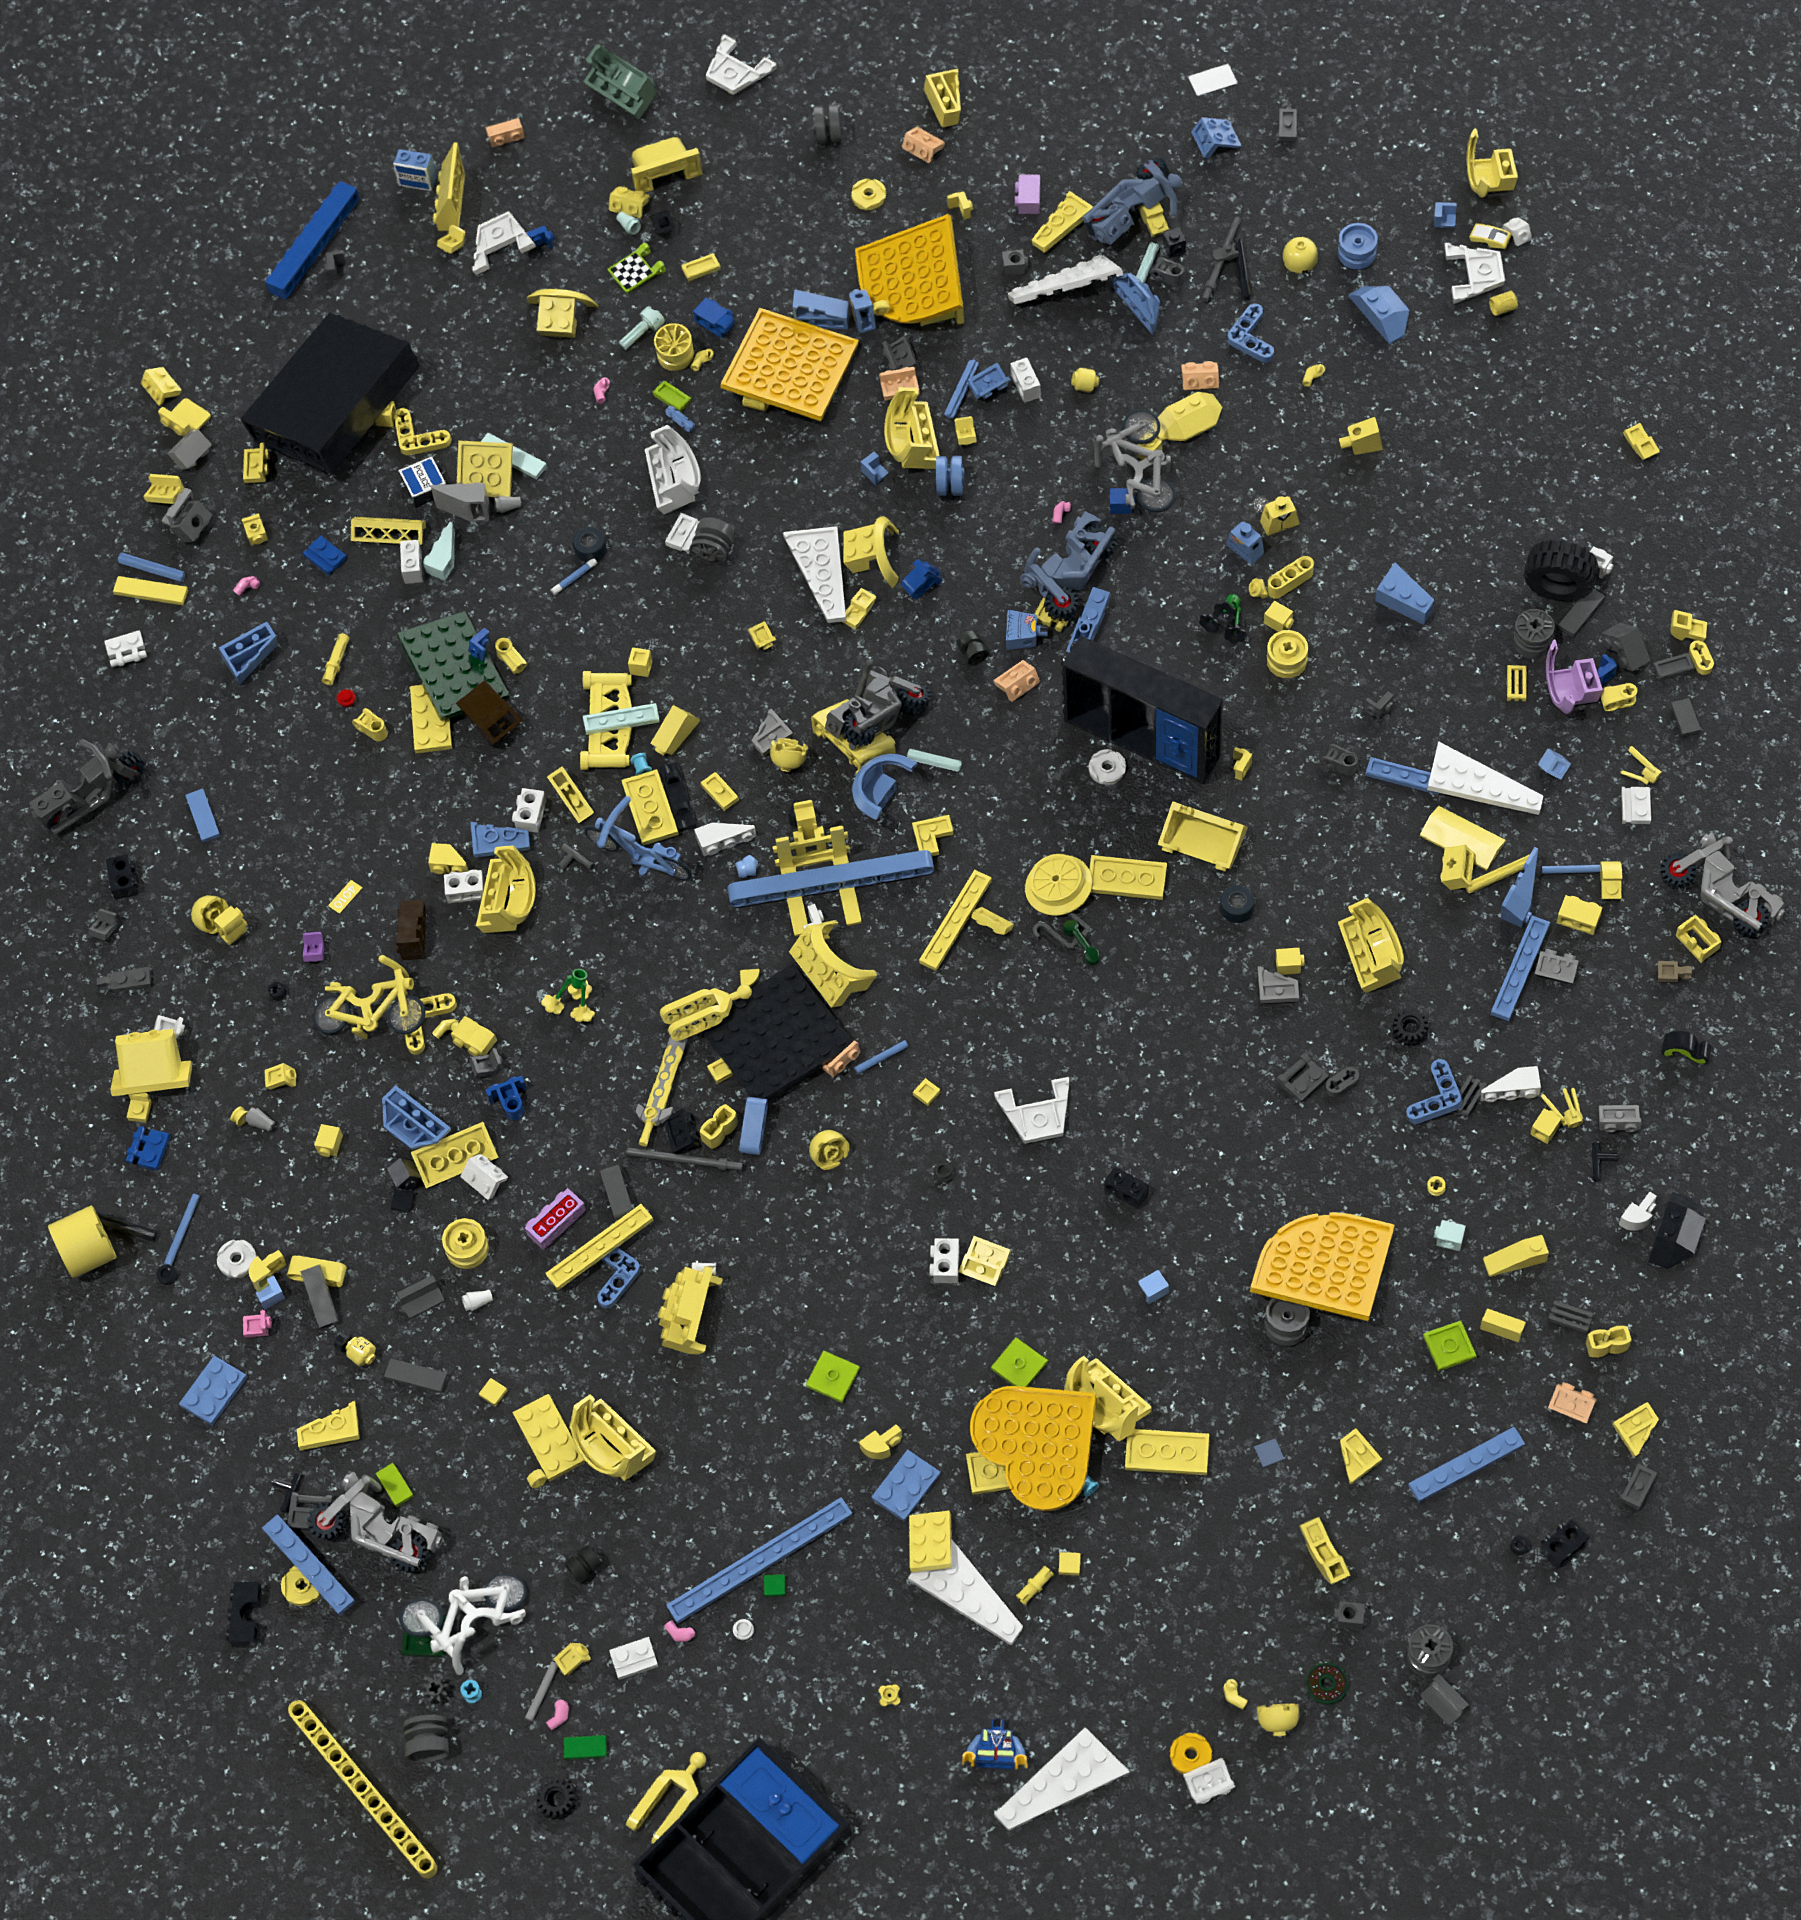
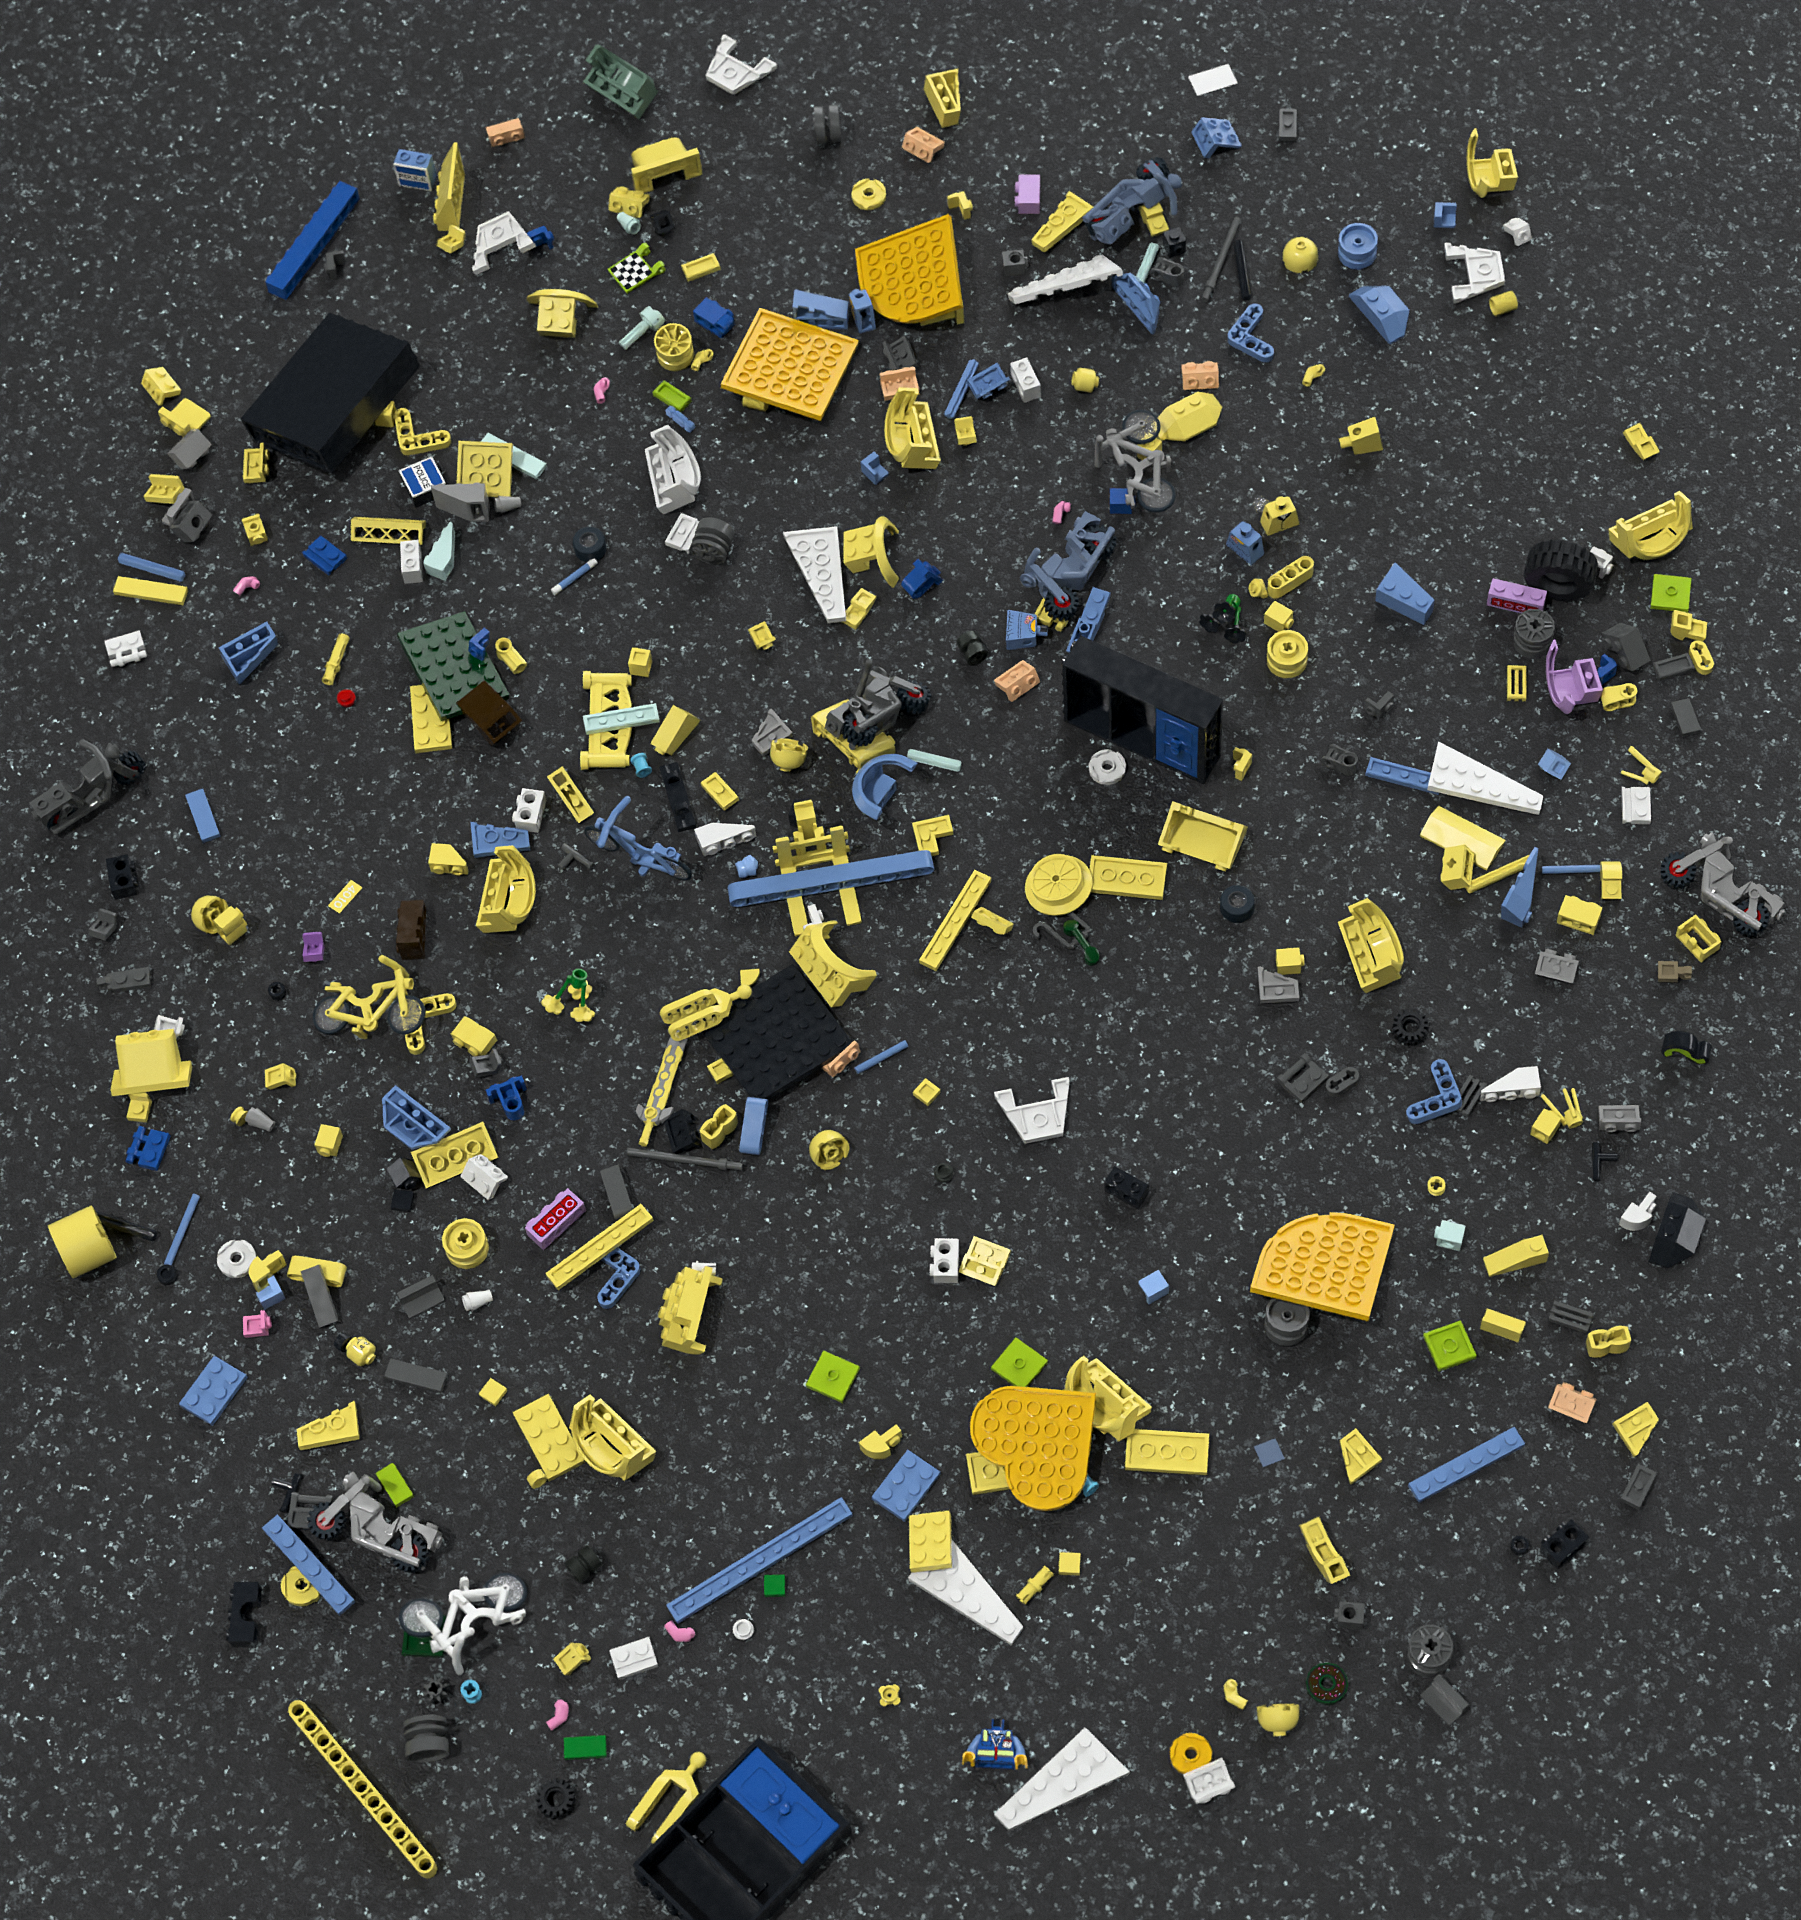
light yellow piece [352,708,388,741] -> none
light yellow arm [432,1019,459,1039] -> none
white brick [444,870,485,903] -> none
light grey bar [525,1662,558,1722] -> none
light yellow plate [621,769,679,846] -> none
light yellow tile [872,301,890,315] -> none
medium blue wheel [936,456,964,496] -> none
dark grey piece [1213,243,1239,262] -> none
slope [1470,224,1511,249] -> none
medium blue plate [1491,916,1550,1021] -> none
dark grey tile [1558,589,1605,637] -> none
none -> lavender brick [1487,579,1547,613]
none -> light yellow piece [1608,491,1693,560]
none -> lime plate [1650,574,1691,613]

